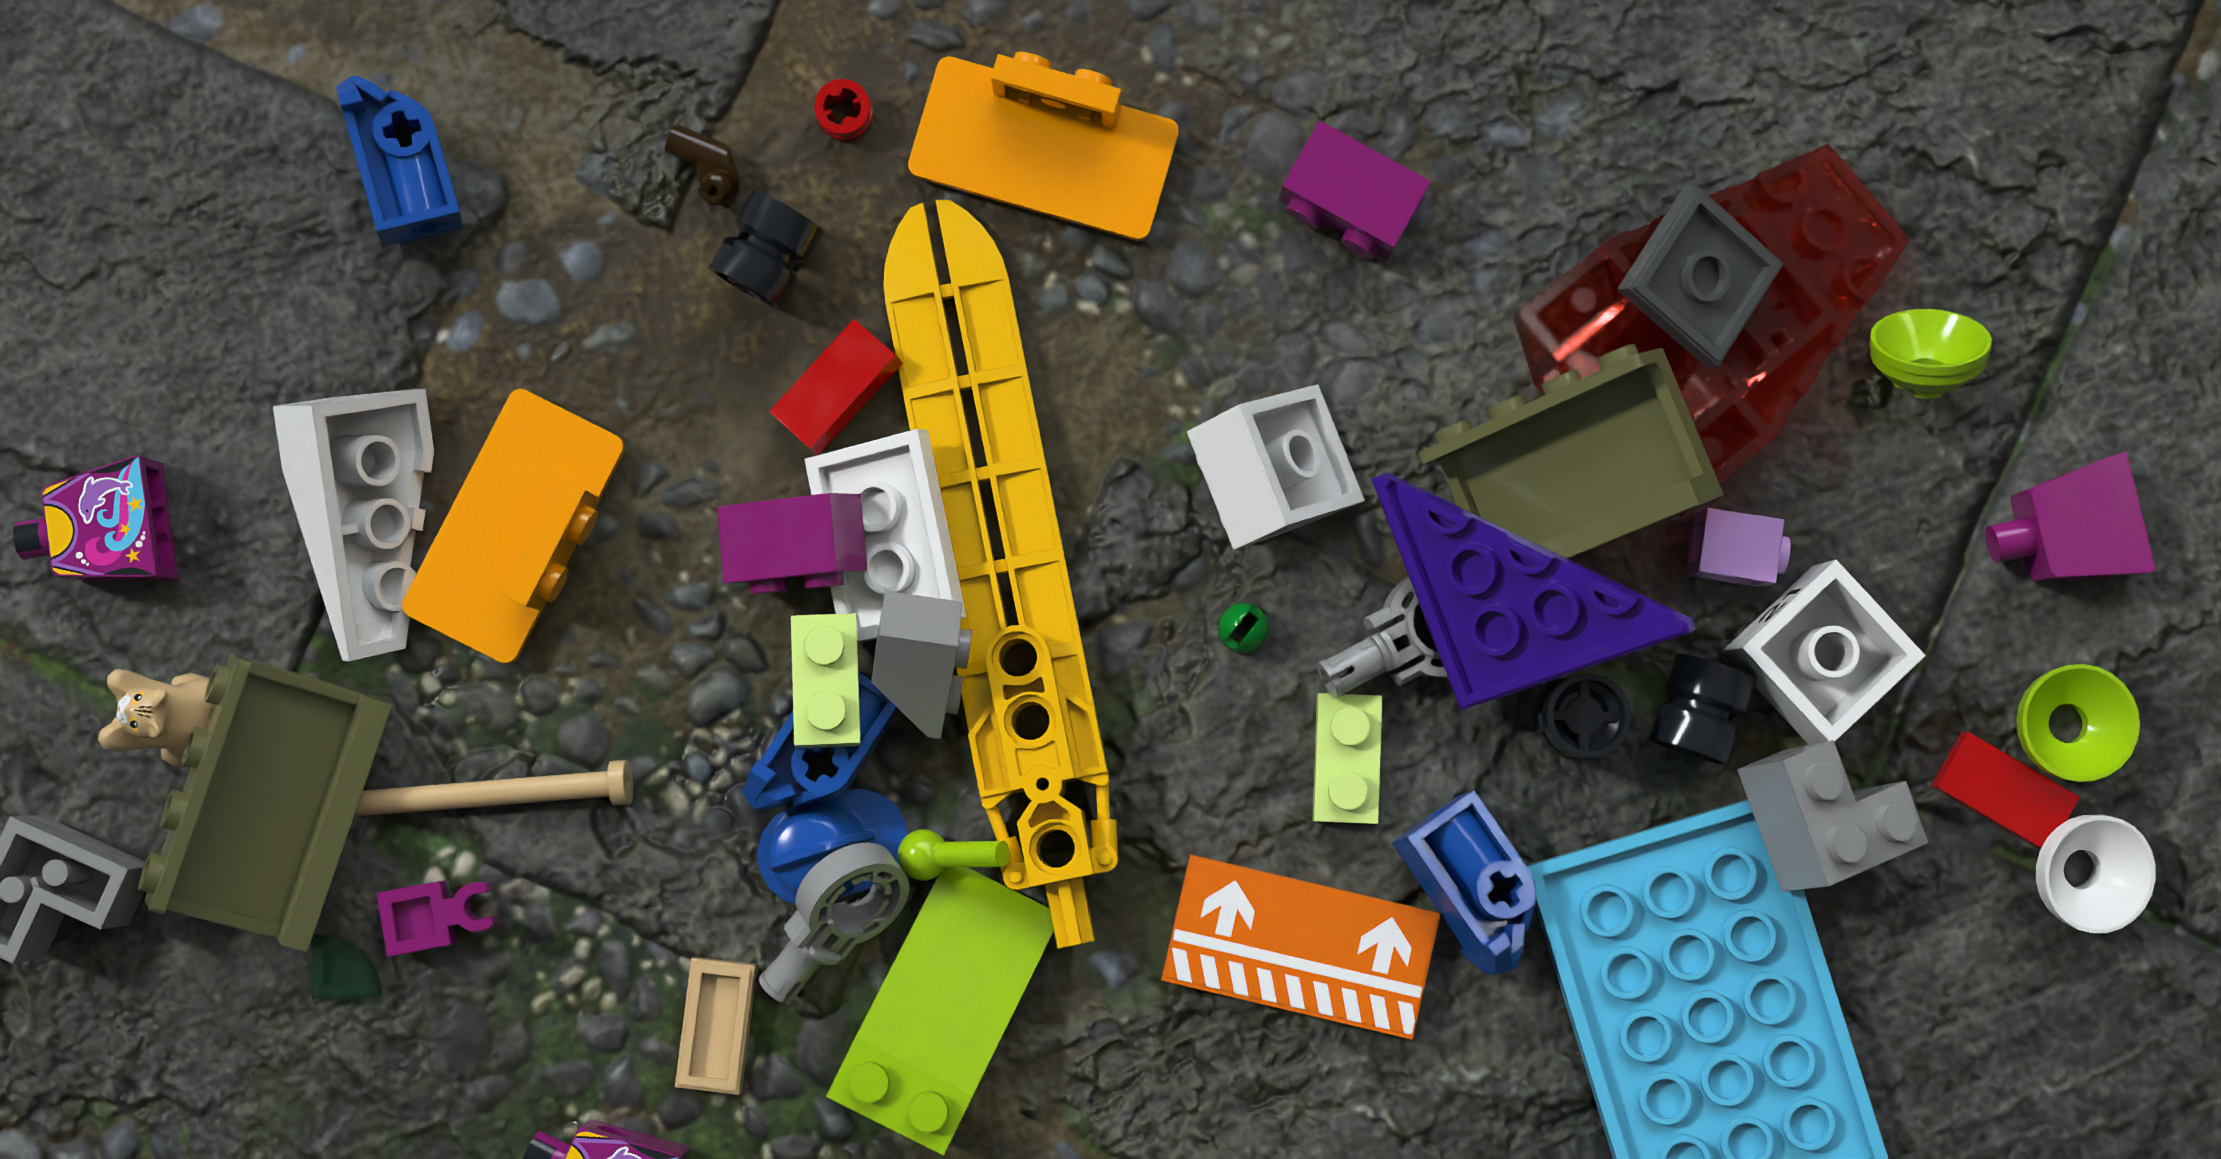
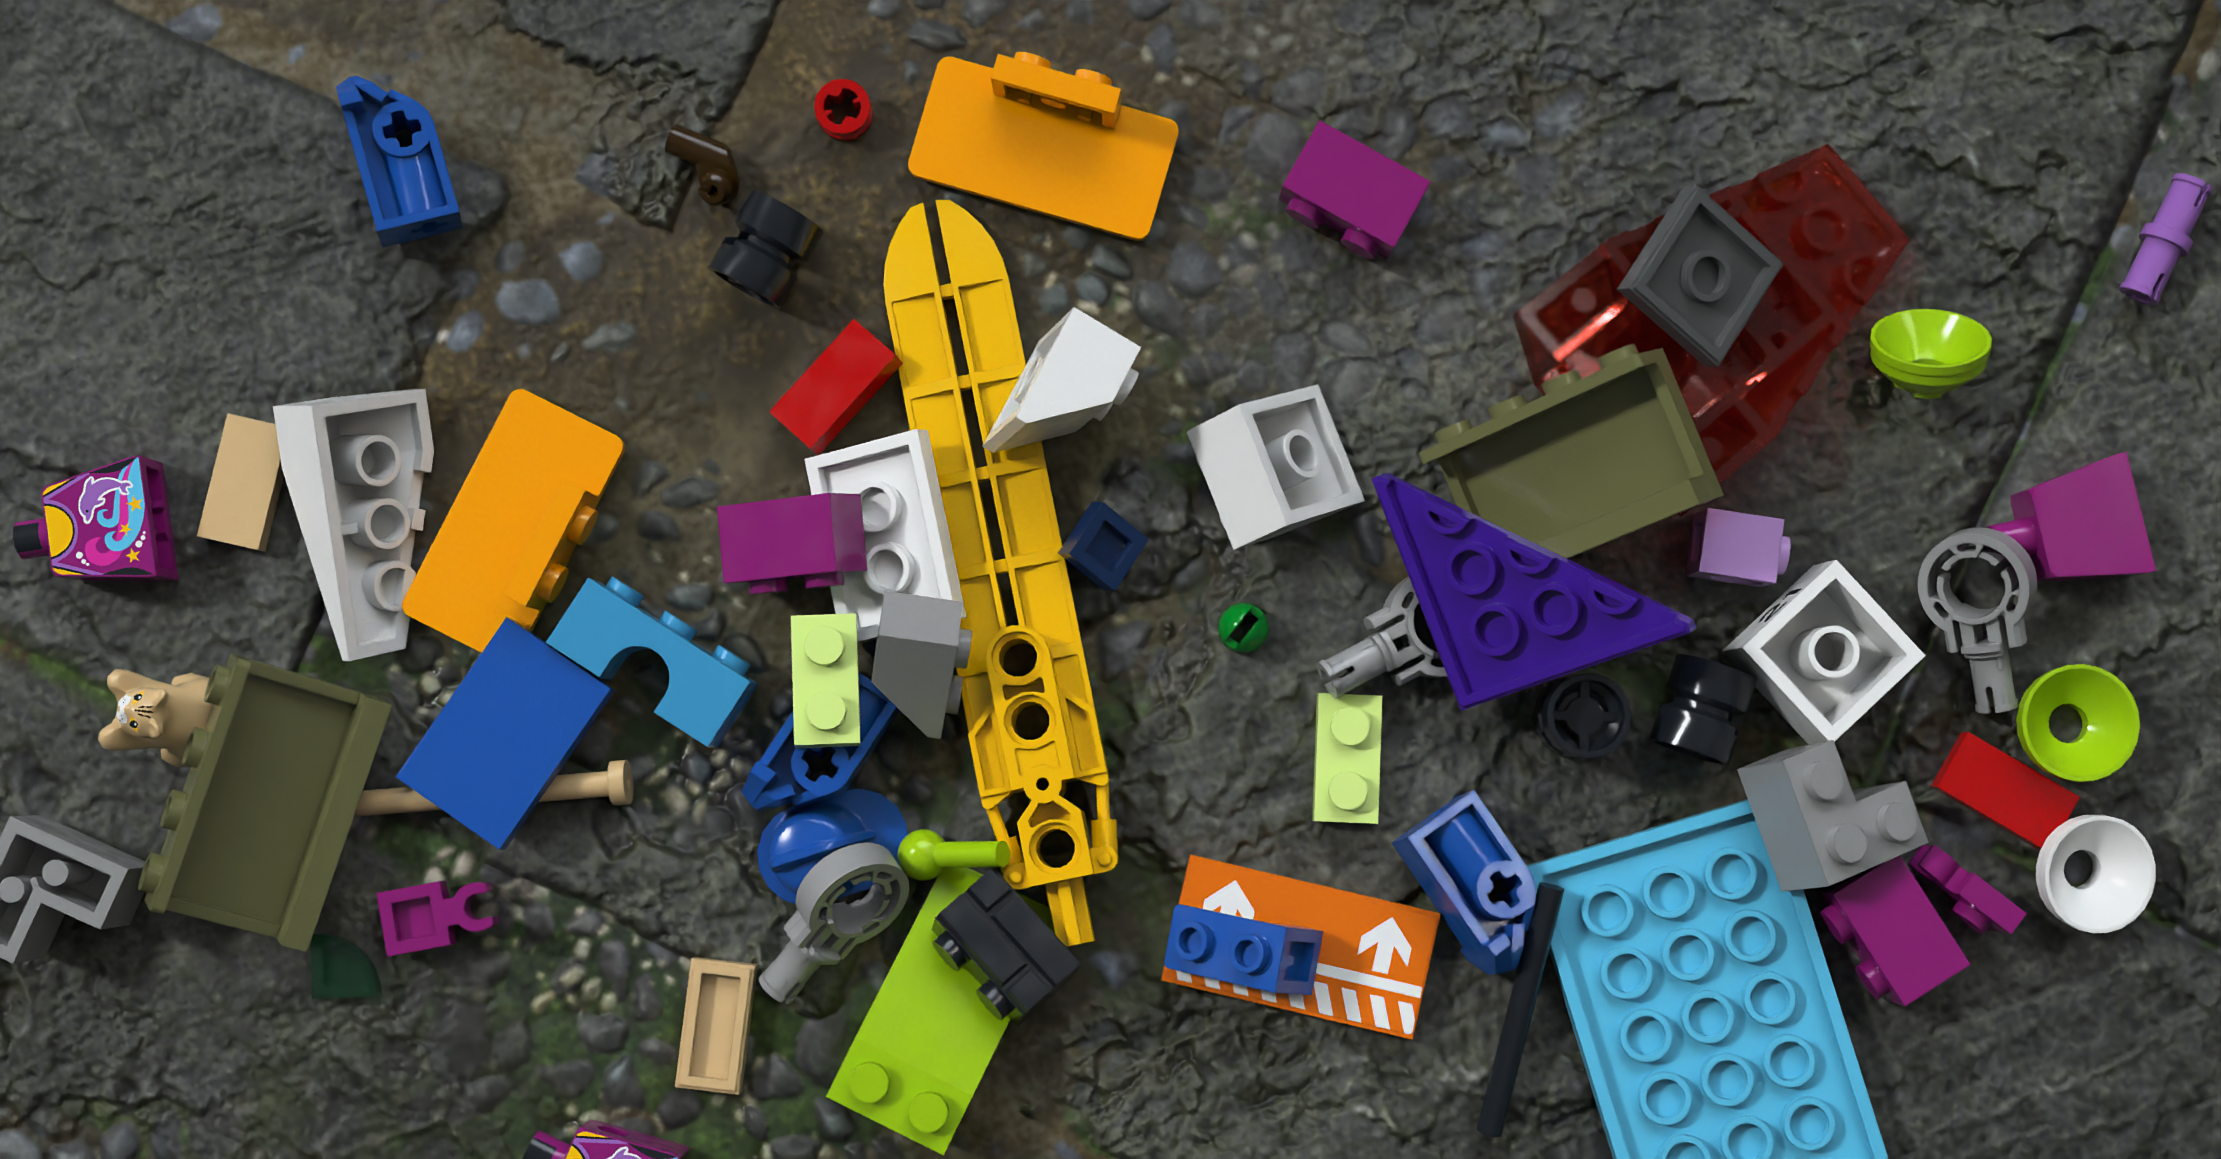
none -> tan tile [197,413,284,552]
none -> blue tile [396,617,615,850]
none -> dark azure arch [546,576,759,748]
none -> black brick [931,867,1081,1026]
none -> white slope [982,307,1141,453]
none -> dark blue plate [1058,502,1149,591]
none -> blue bracket [1164,904,1323,995]
none -> black bar [1476,882,1565,1137]
none -> magenta brick [1817,855,1971,1006]
none -> magenta plate [1907,844,2027,935]
none -> light grey pin [1918,527,2037,714]
none -> medium lavender pin [2118,173,2214,305]

